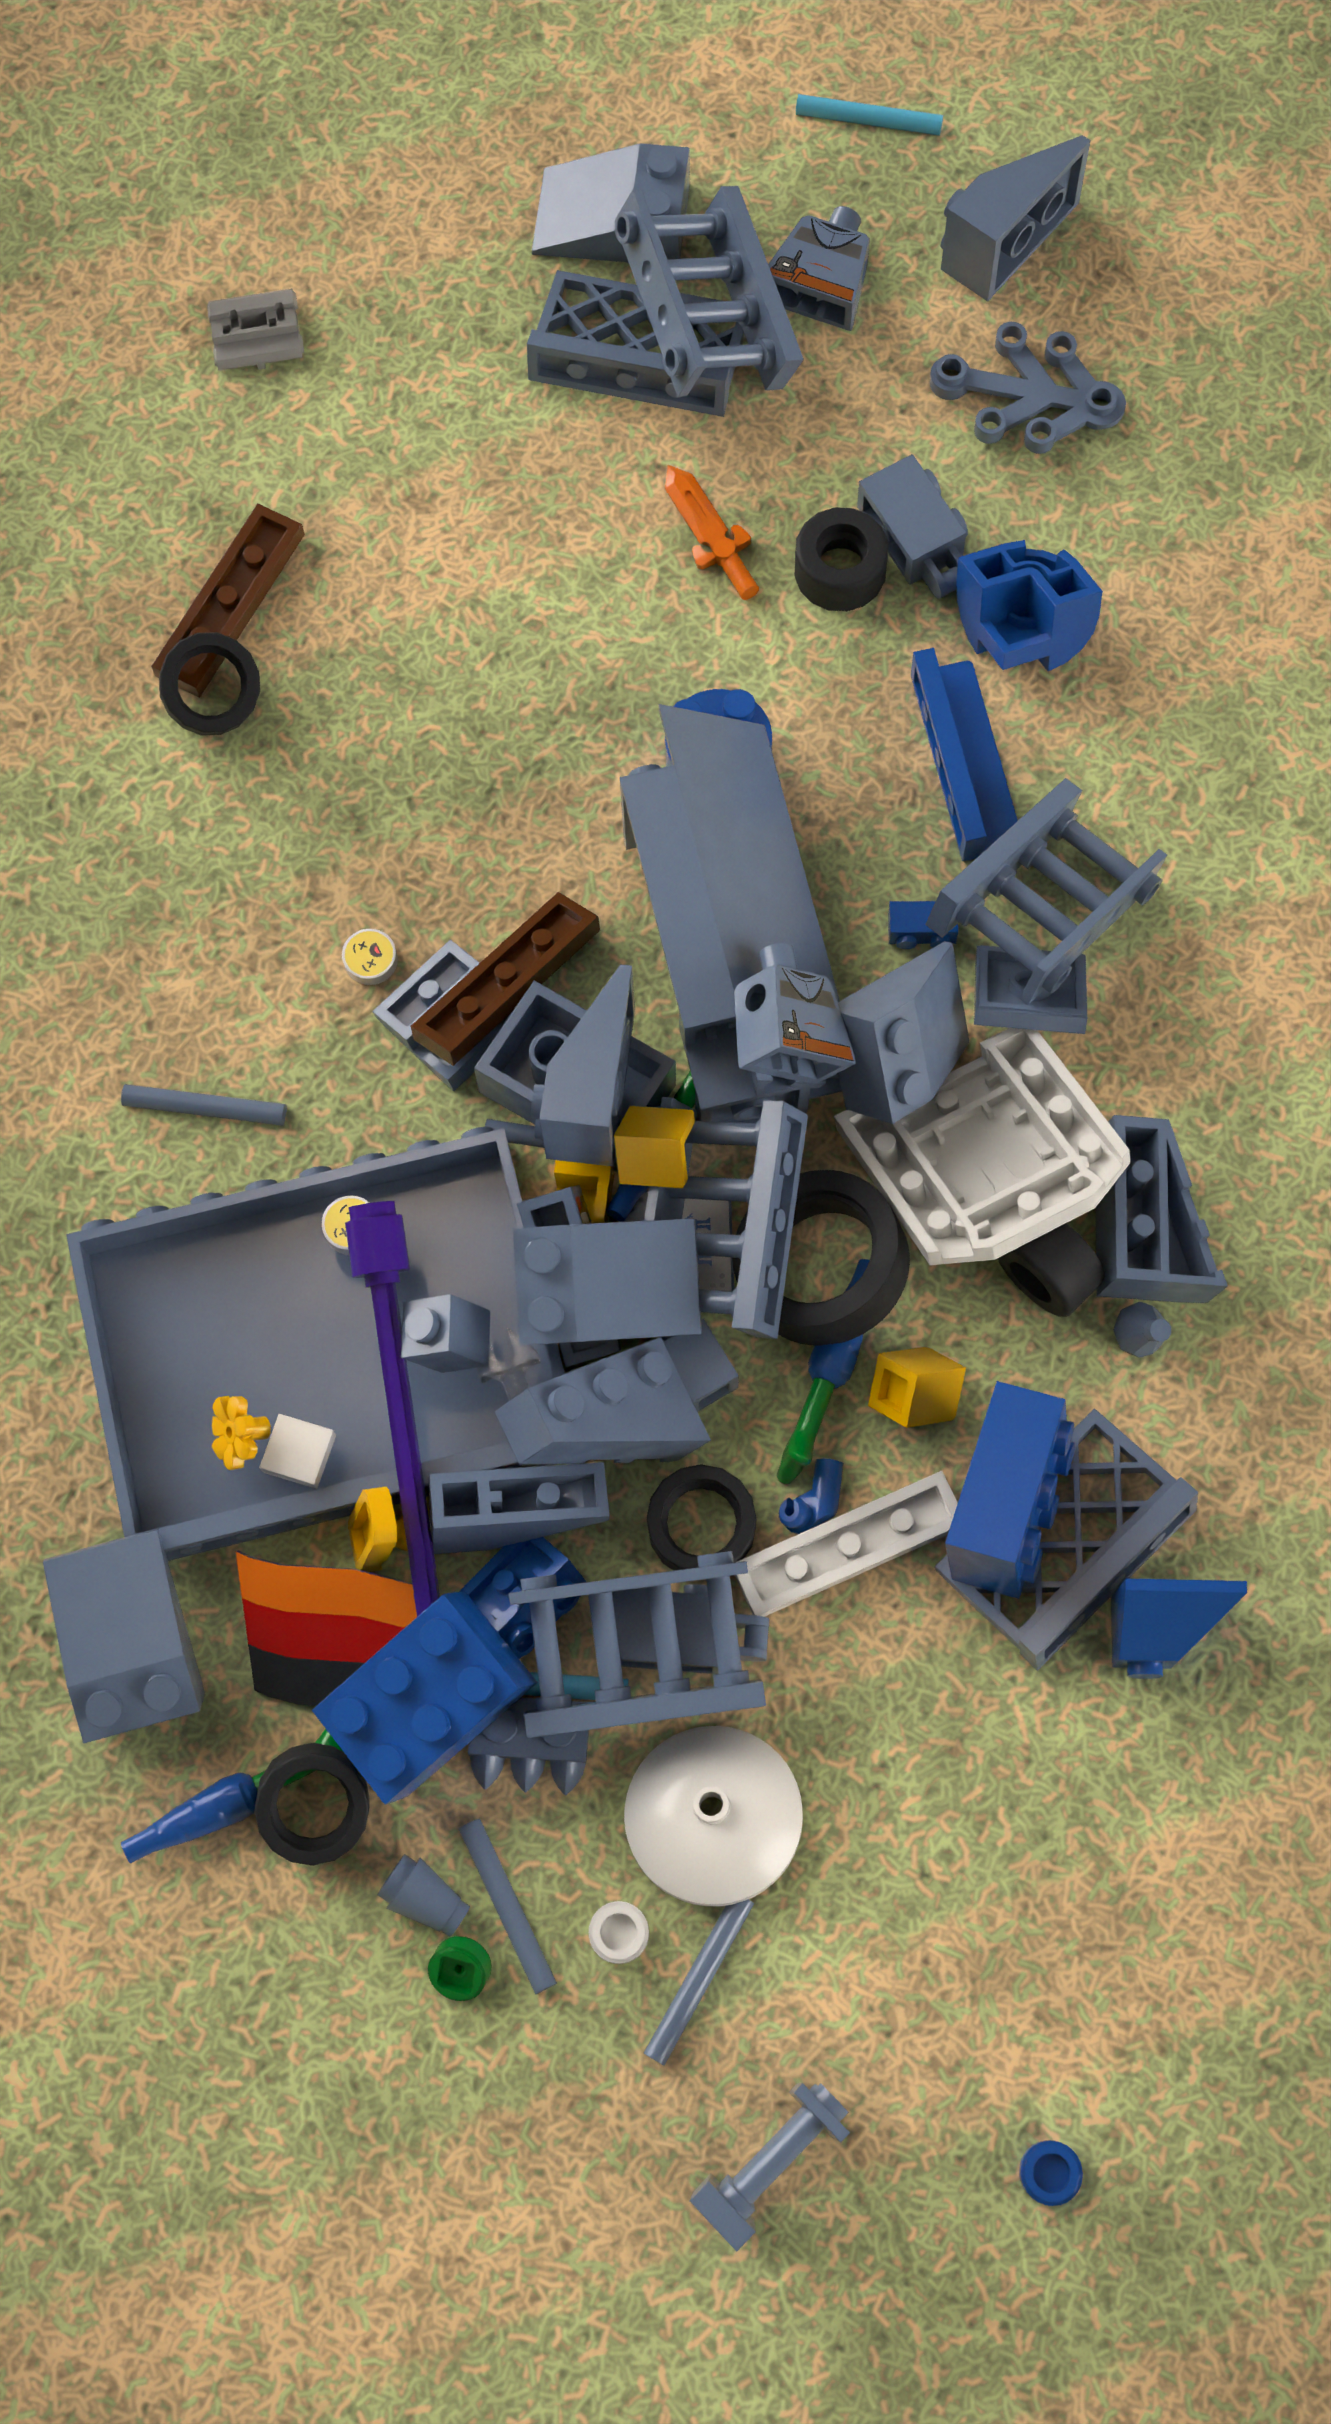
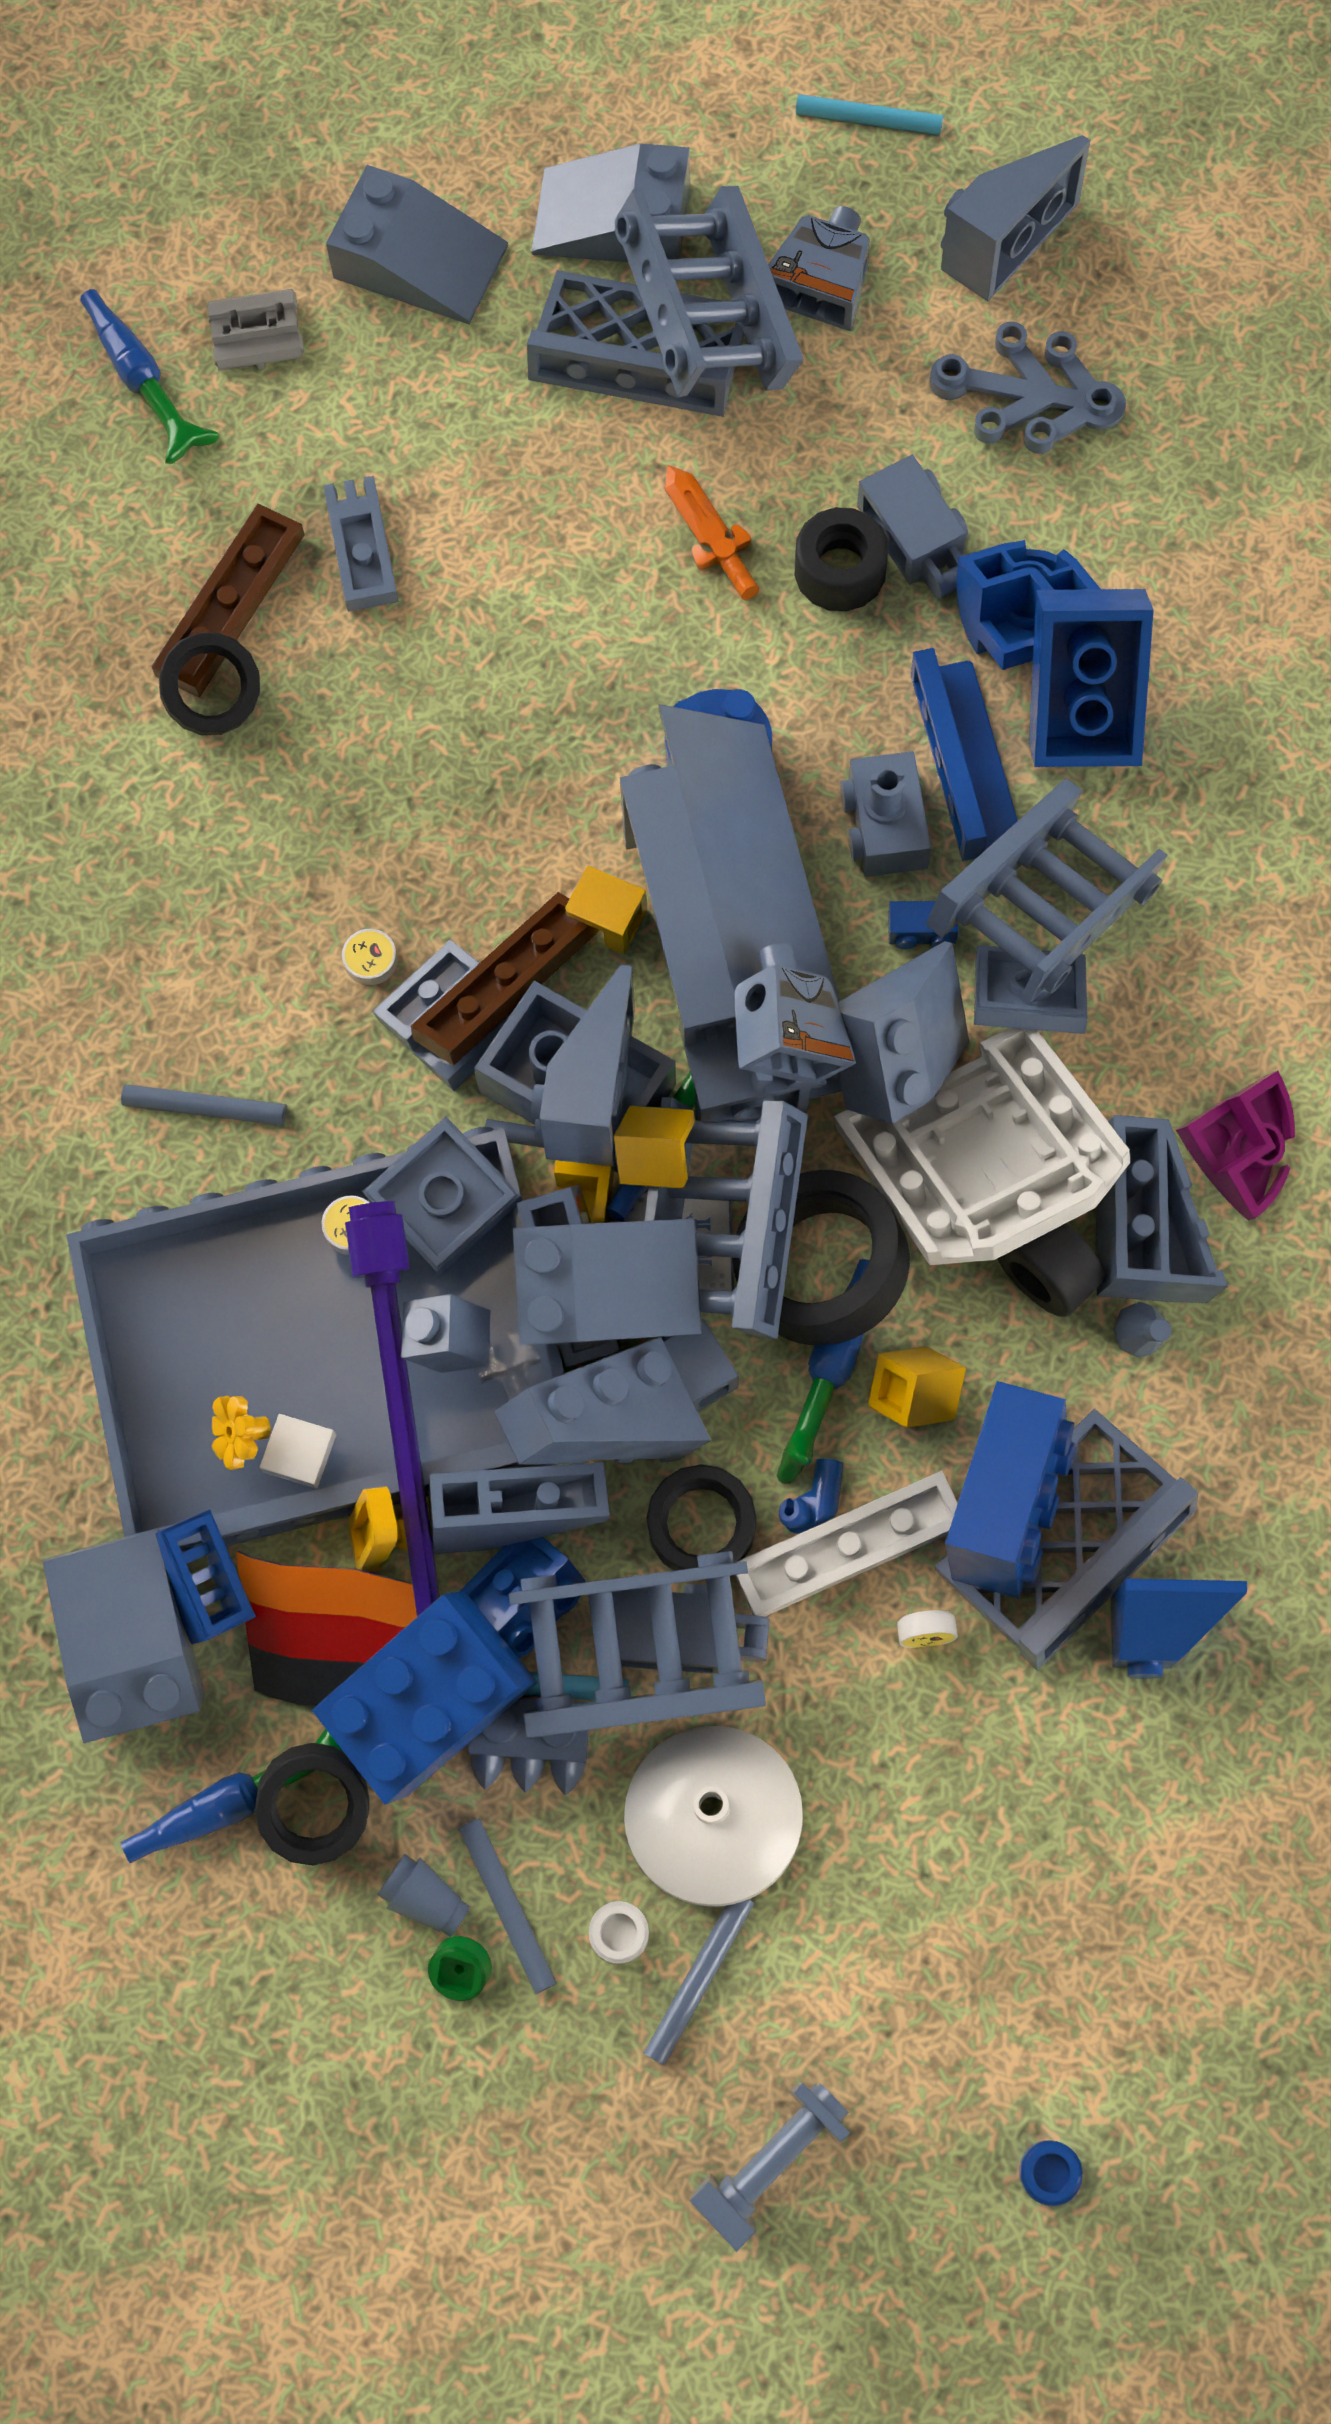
none -> piece [80,289,219,464]
none -> blue slope [155,1509,256,1645]
none -> sand blue hinge [323,476,399,612]
none -> sand blue slope [326,165,508,324]
none -> sand blue tile [362,1116,523,1275]
none -> yellow panel [565,865,647,955]
none -> sand blue brick [840,751,931,877]
none -> white tile [897,1610,958,1648]
none -> blue brick [1029,589,1154,767]
none -> magenta brick [1176,1070,1295,1221]

